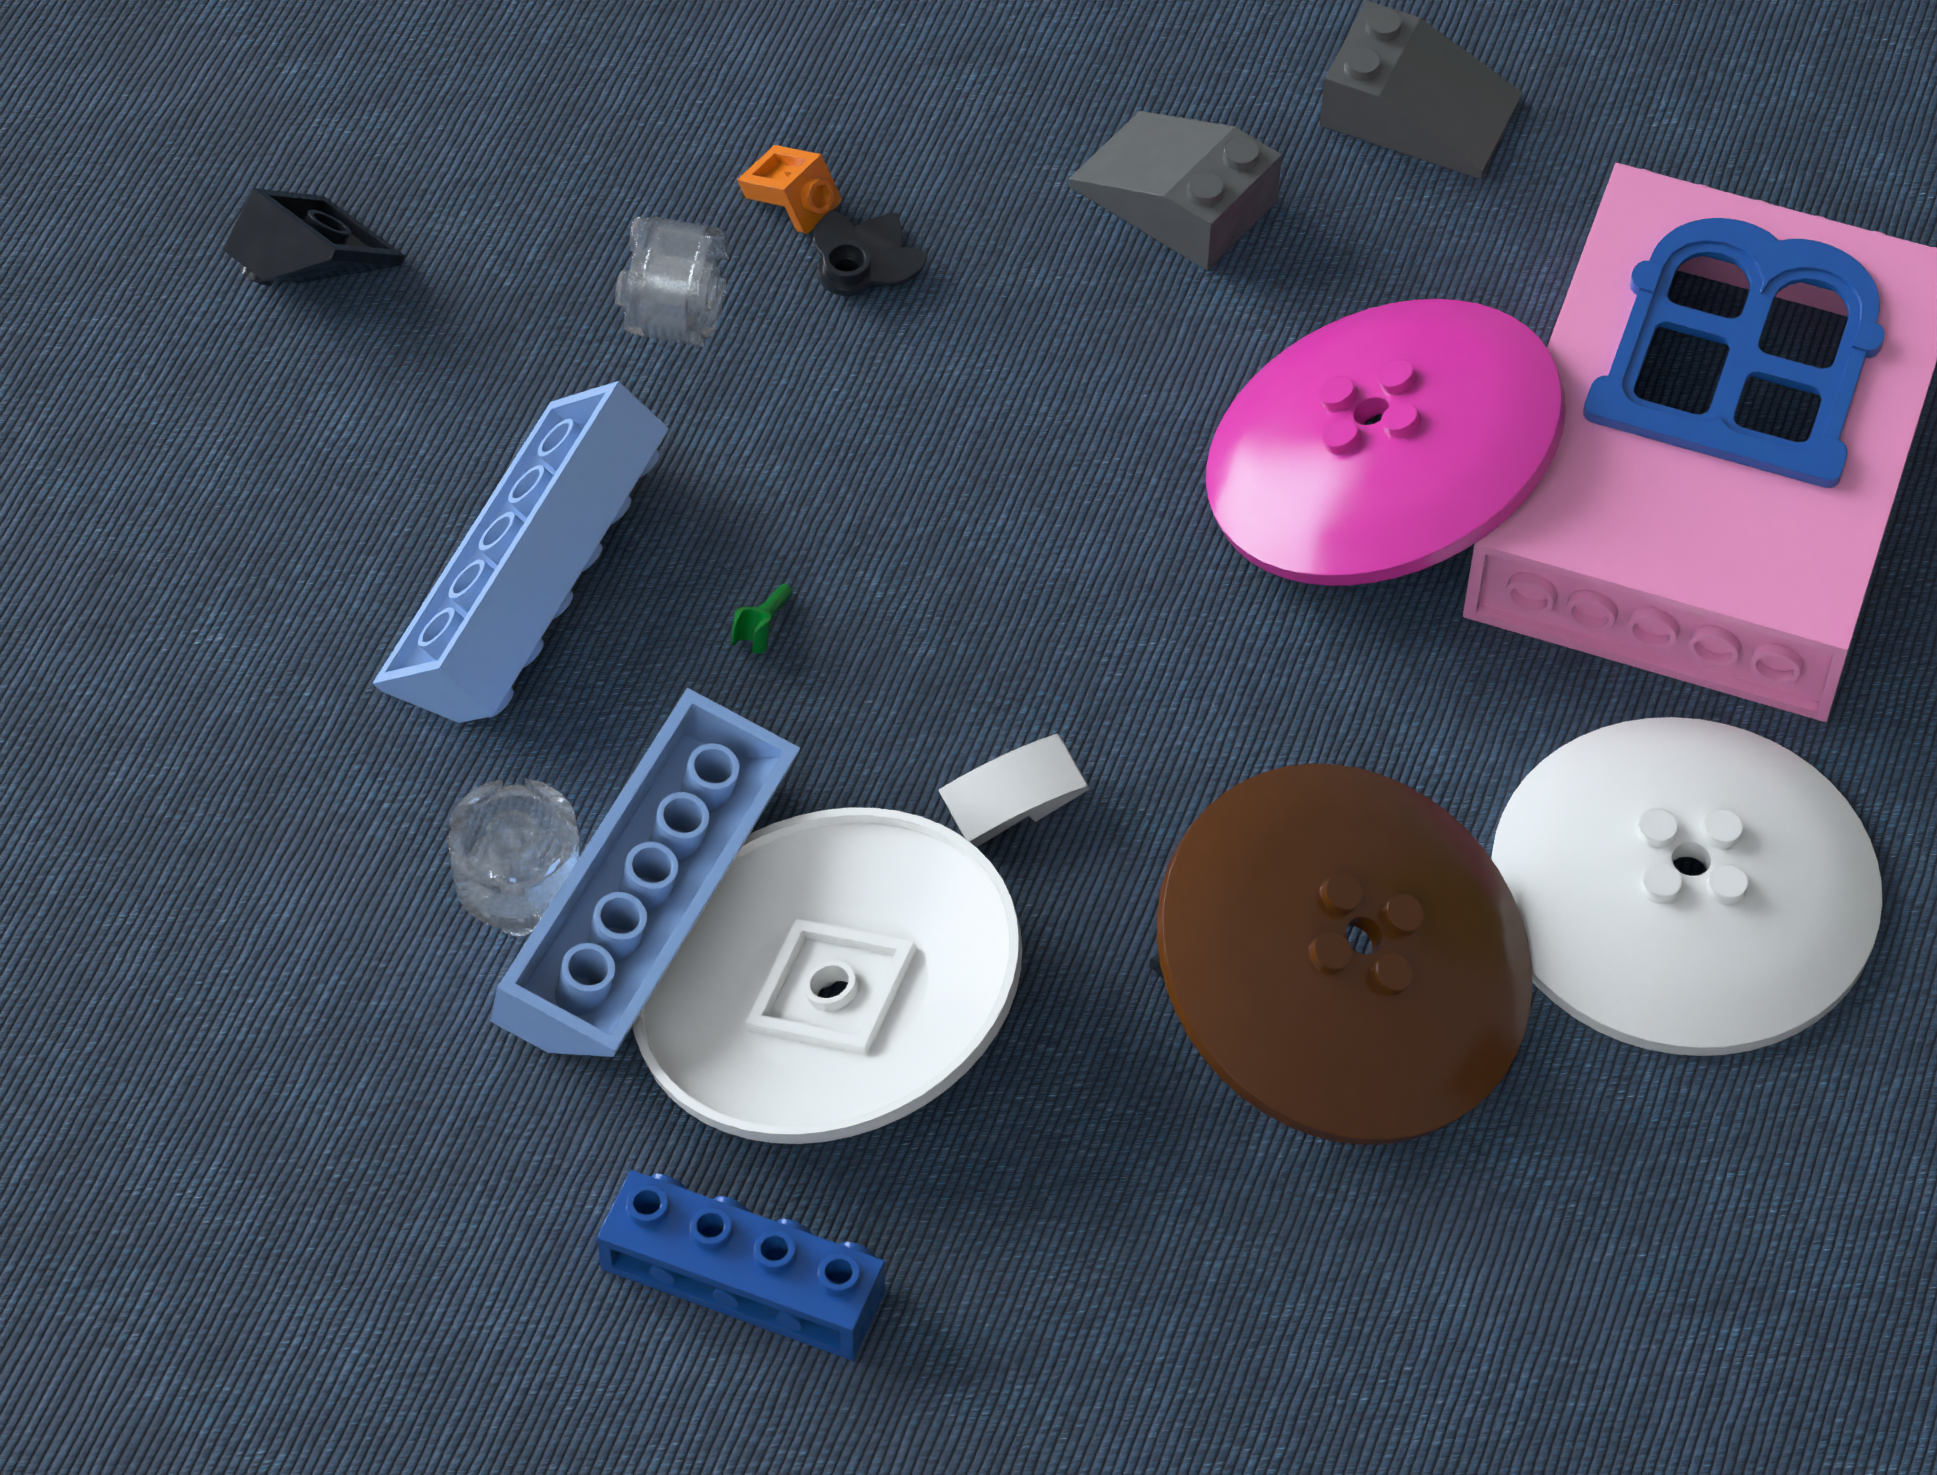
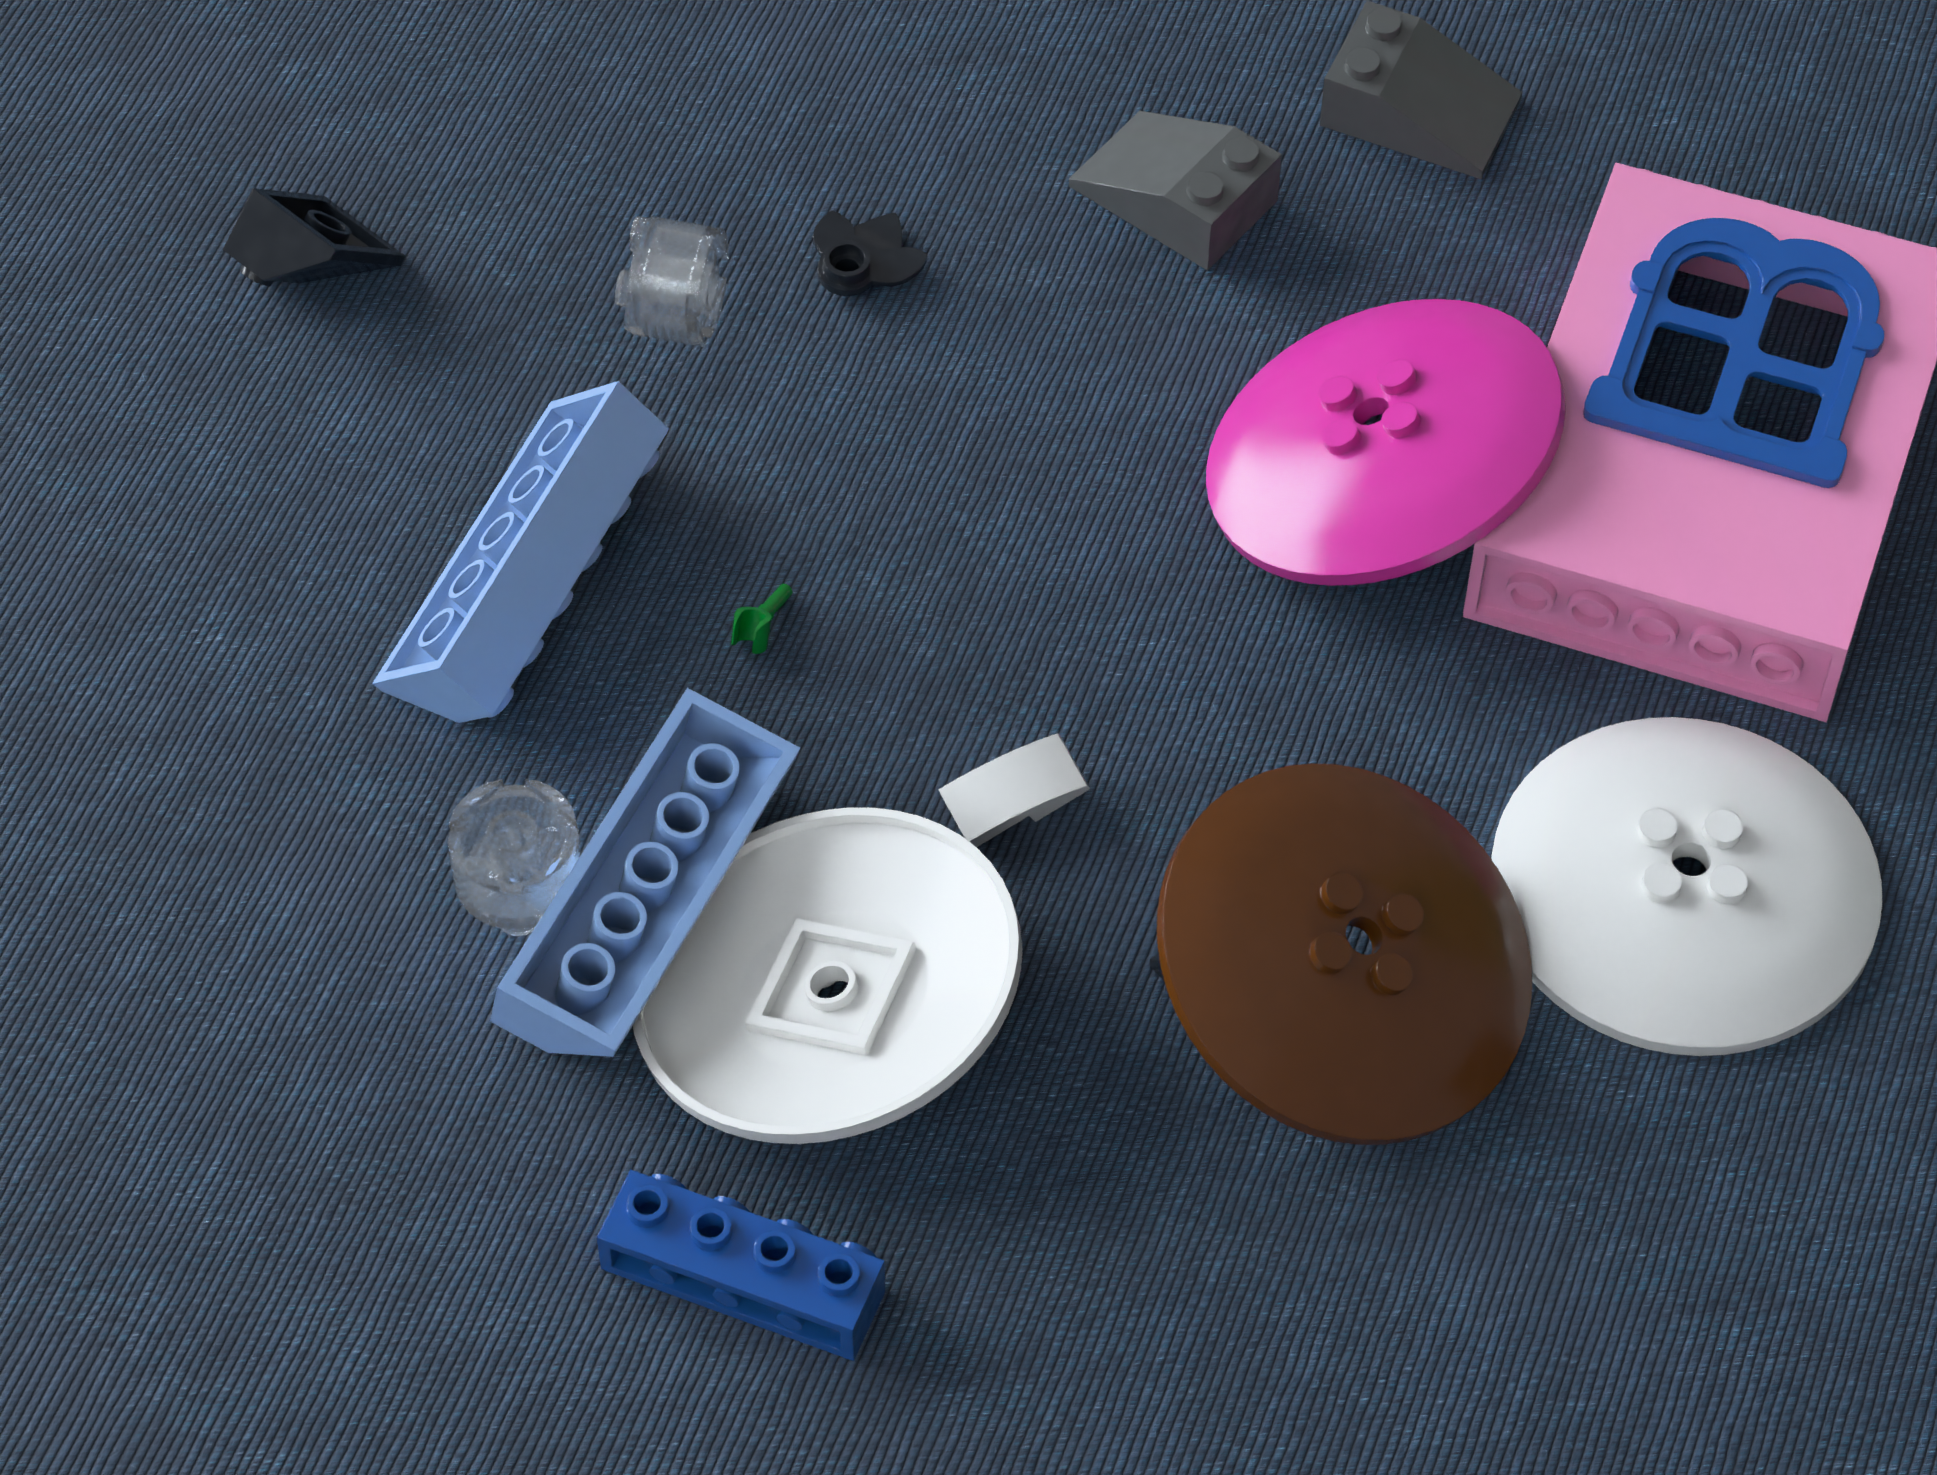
orange bracket [737,145,841,234] -> none

